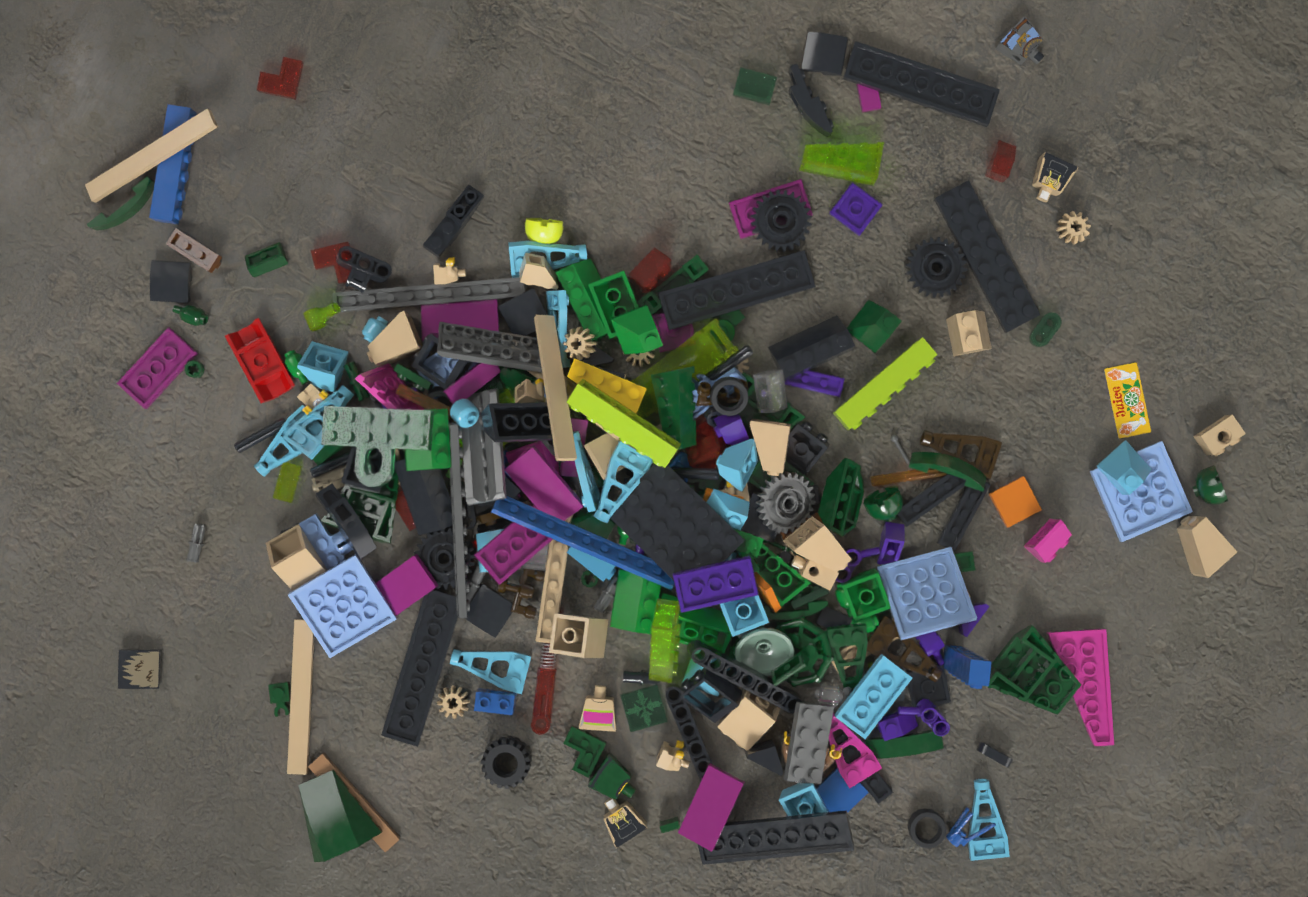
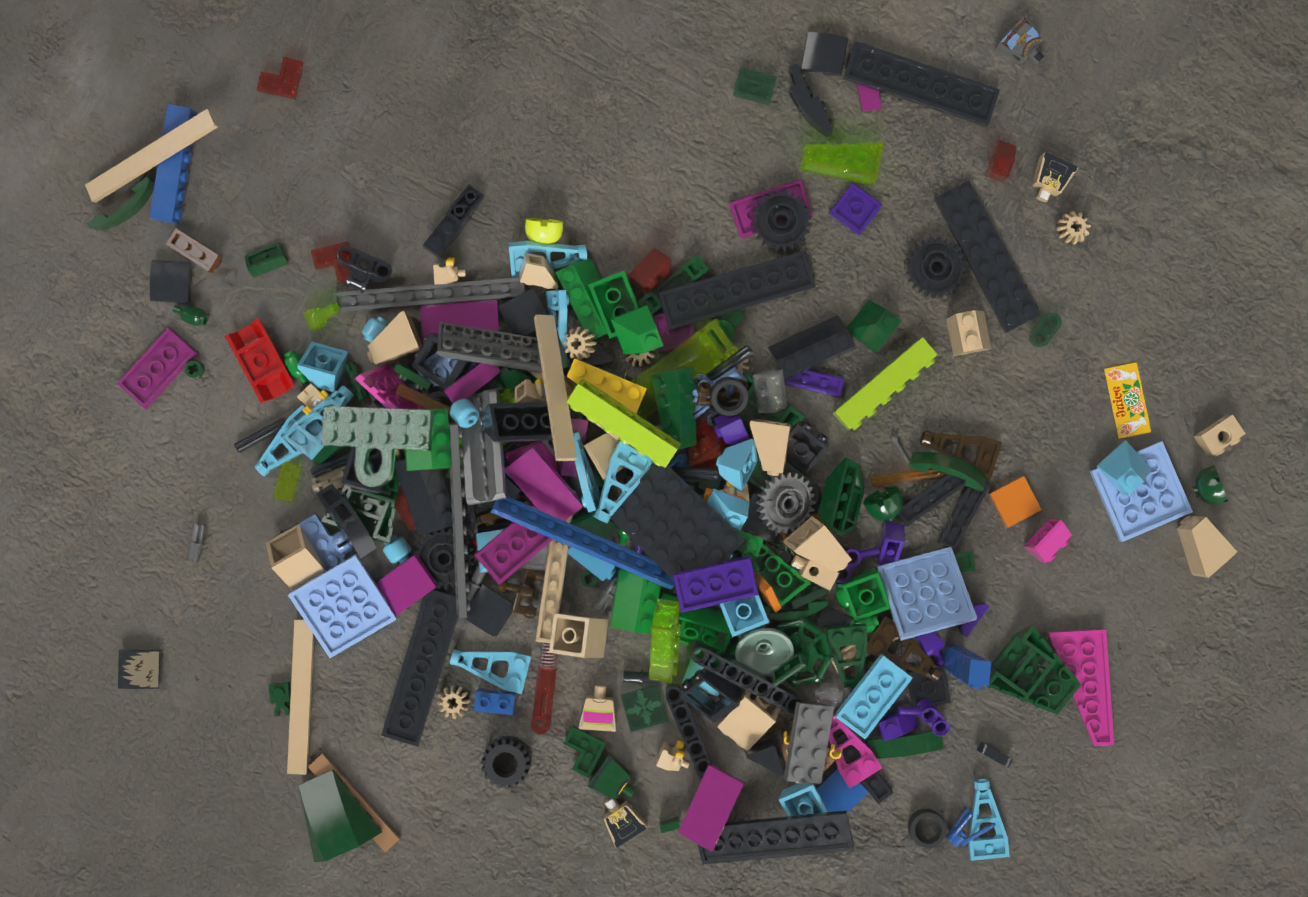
none -> medium azure head [383,535,412,565]

